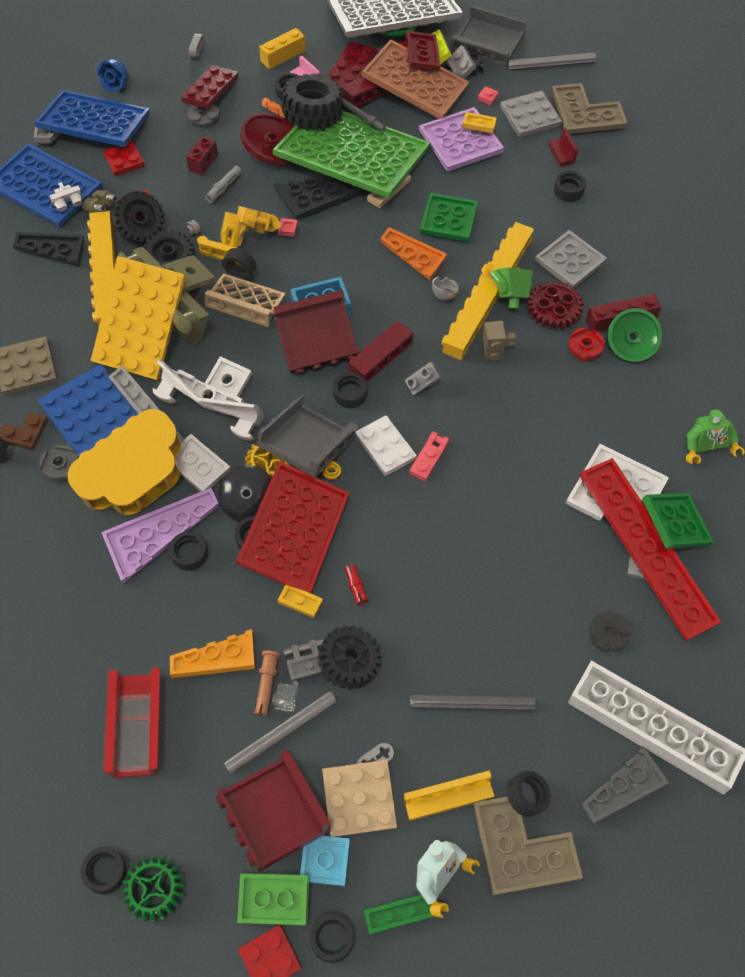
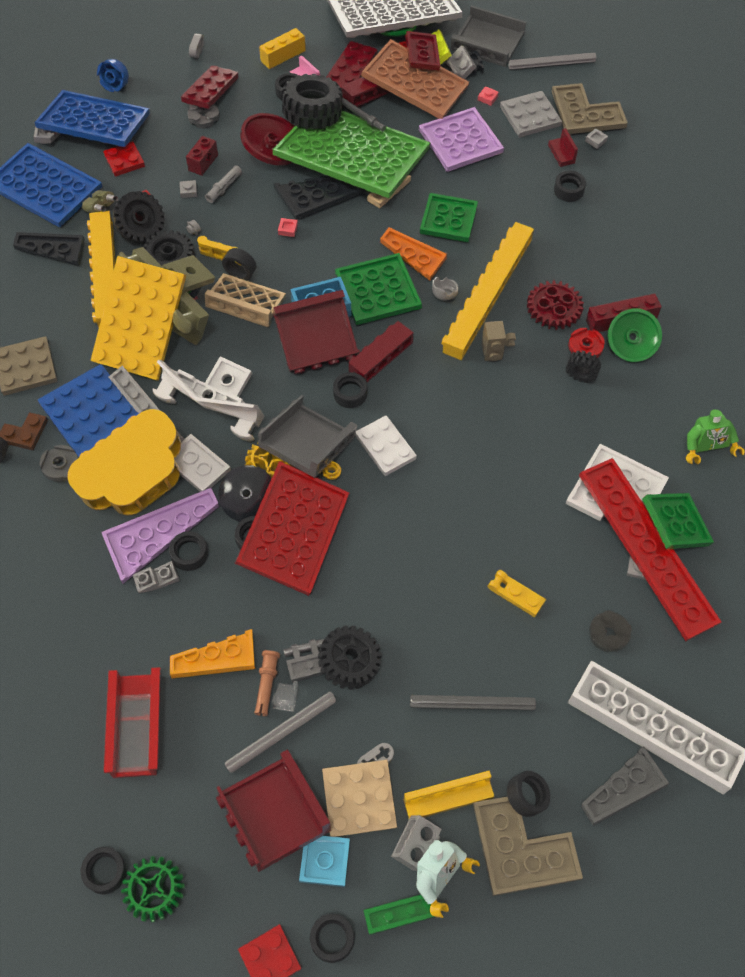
white hips [50,182,82,212] -> none
yellow piece [221,206,281,247] -> none
bright green plate [237,873,310,925] -> none
orange axle [262,98,285,118] -> none
yellow plate [277,585,323,619] -> none
red pin [344,564,369,606] -> none
light grey hips [405,362,441,395] -> none
coral plate [409,431,450,482] -> none
yellow plate [462,112,497,133] -> none
bright green torso [481,264,533,309] -> none
light grey plate [535,230,607,288] -> none
none -> light grey slope [133,561,180,593]
none -> light grey plate [180,180,197,198]
none -> green plate [335,253,422,325]
none -> light grey brick [391,815,442,871]
none -> yellow plate [487,570,546,618]
none -> black tyre [566,350,602,383]
none -> light grey plate [585,129,608,149]

